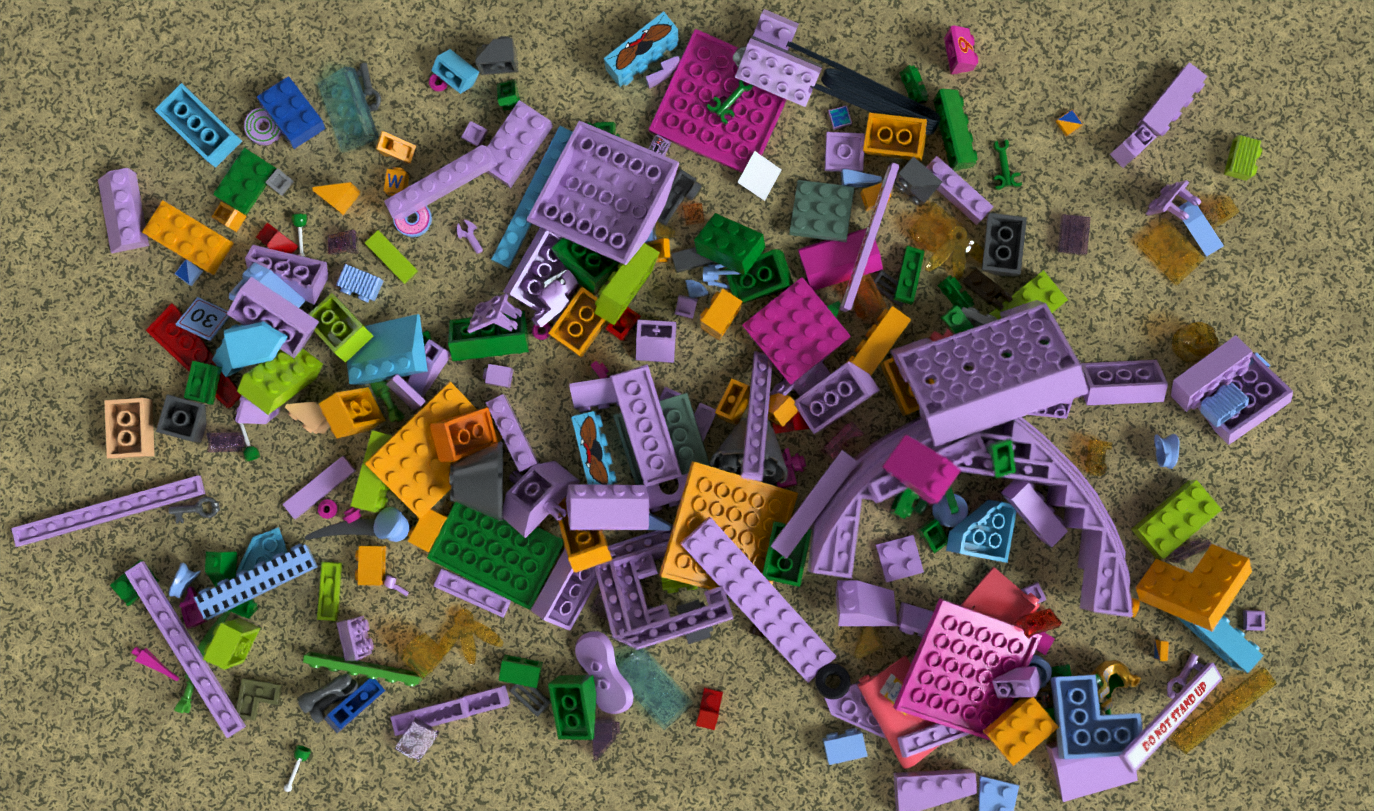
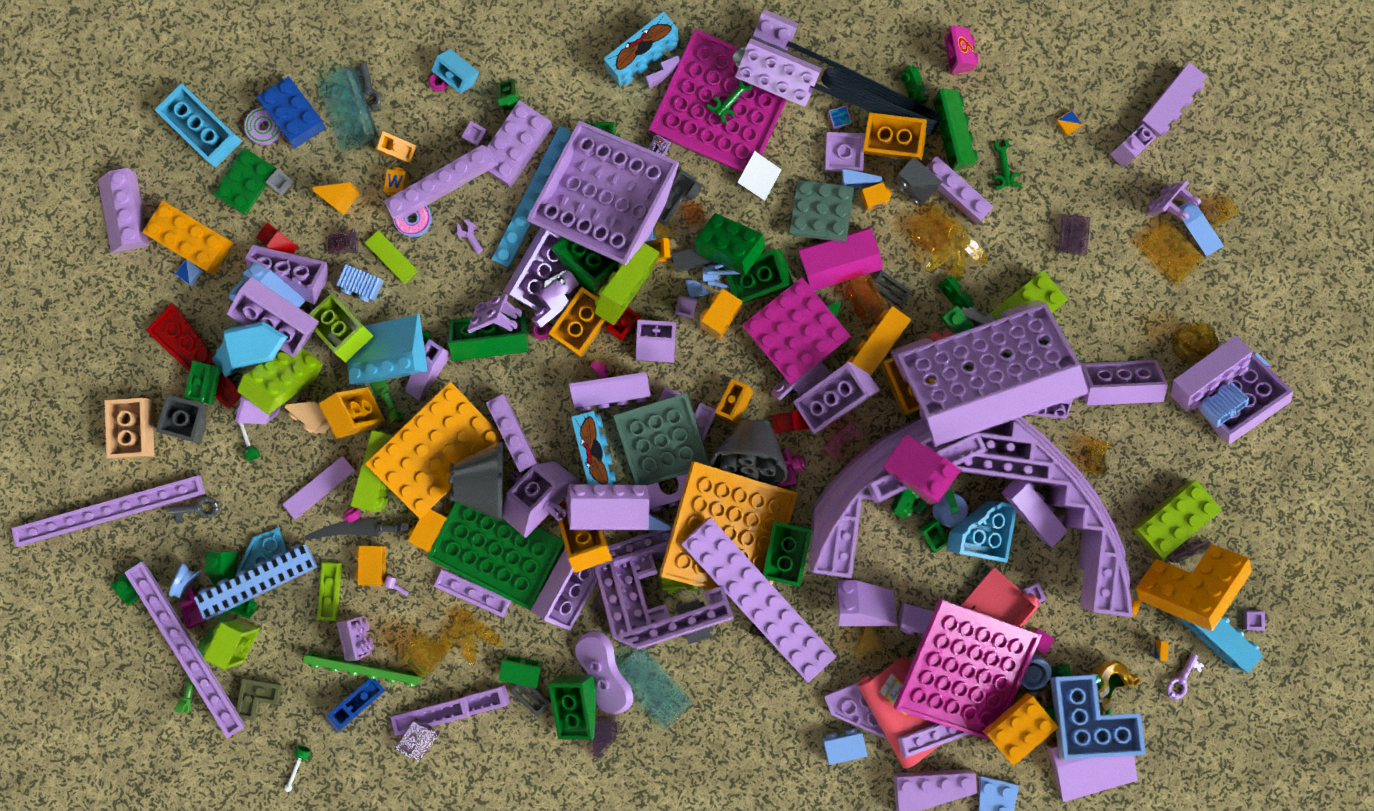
dark pink piece [131,647,179,681] -> none
light blue piece [176,297,230,341] -> none
clear purple hips [207,432,244,453] -> none
light orange slope [212,201,247,232] -> none
hinge [291,214,307,257] -> none
dark grey piece [297,674,358,723] -> none
dark pink plate [318,499,338,519] -> none
light blue piece [374,507,409,542] -> none
lavender tile [386,375,425,411] -> none
orange slope [429,407,497,462] -> none
dark grey slope [475,36,519,75] -> none
lavender brick [483,364,513,388] -> none
lavender tile [610,364,682,487] -> none
red slope [696,687,723,730] -> none
lavender tile [741,351,772,481] -> none
light orange slope [767,393,798,427] -> none
lavender slope [771,450,858,558] -> none
black tyre [815,664,851,700] -> none
lavender tile [839,163,899,312] -> none
lavender plate [876,535,924,582] -> none
green plate [893,246,925,305] -> none
dark brown hinge [962,268,1012,311] -> none
dark grey slope [982,213,1027,278] -> none
green slope [986,438,1016,478] -> none
lavender slope [992,667,1042,698] -> none
clear red plate [1015,608,1062,639] -> none
tile [1119,662,1223,773] -> none
light blue piece [1154,434,1180,469] -> none
clear yellow plate [1171,667,1277,755] -> none
lime brick [1224,135,1262,181] -> none

